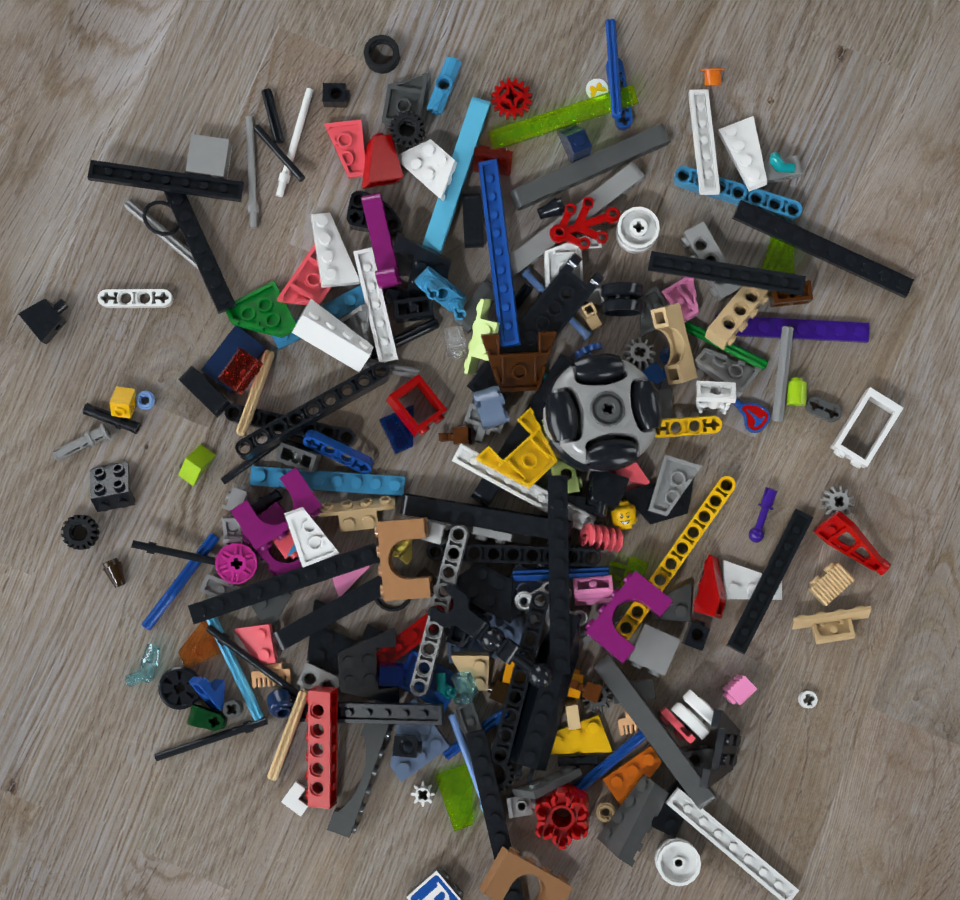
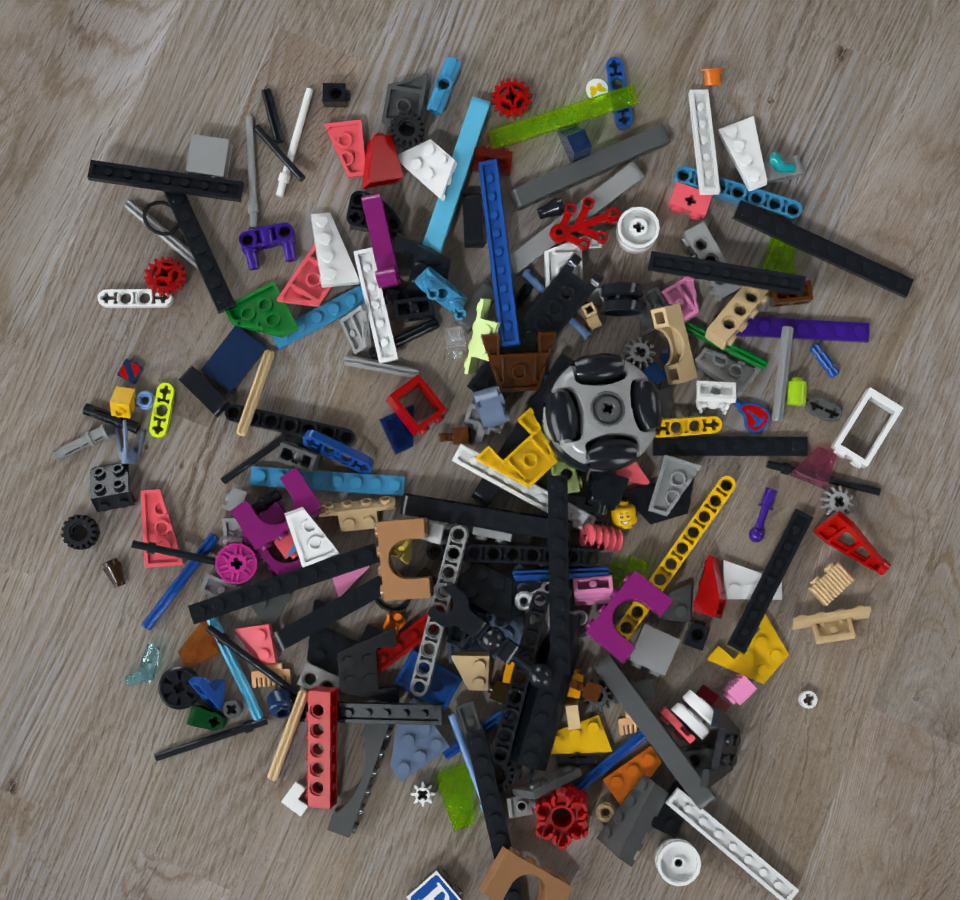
black torso [18,298,69,345] -> none
lime slope [178,444,217,486] -> none
clear red bracket [218,348,263,395] -> none
black beam [235,362,390,460] -> none
white wedge [292,299,374,372] -> none
black tyre [363,35,400,74] -> none
clear blue brick [378,662,407,687] -> none
black brick [392,734,422,758] -> none
teal arm [436,673,457,699] -> none
clear light blue bracket [451,672,478,704] -> none
blue piece [574,342,604,359] -> none
blue axle [605,19,622,119] -> none
none -> sand blue plant [114,420,145,464]
none -> dark blue tile [117,358,144,384]
none -> coral wing [141,489,185,568]
none -> red gear [144,256,187,297]
none -> neon yellow beam [149,383,176,438]
none -> dark purple piece [239,223,297,271]
none -> orange arm [382,611,406,635]
none -> black plate [652,436,808,457]
none -> coral brick [667,182,713,220]
none -> dark red piece [696,685,730,712]
none -> yellow wing [706,614,789,684]
none -> black bar [766,460,881,496]
none -> clear pink wing [790,447,837,489]
none -> blue axle [810,343,840,378]

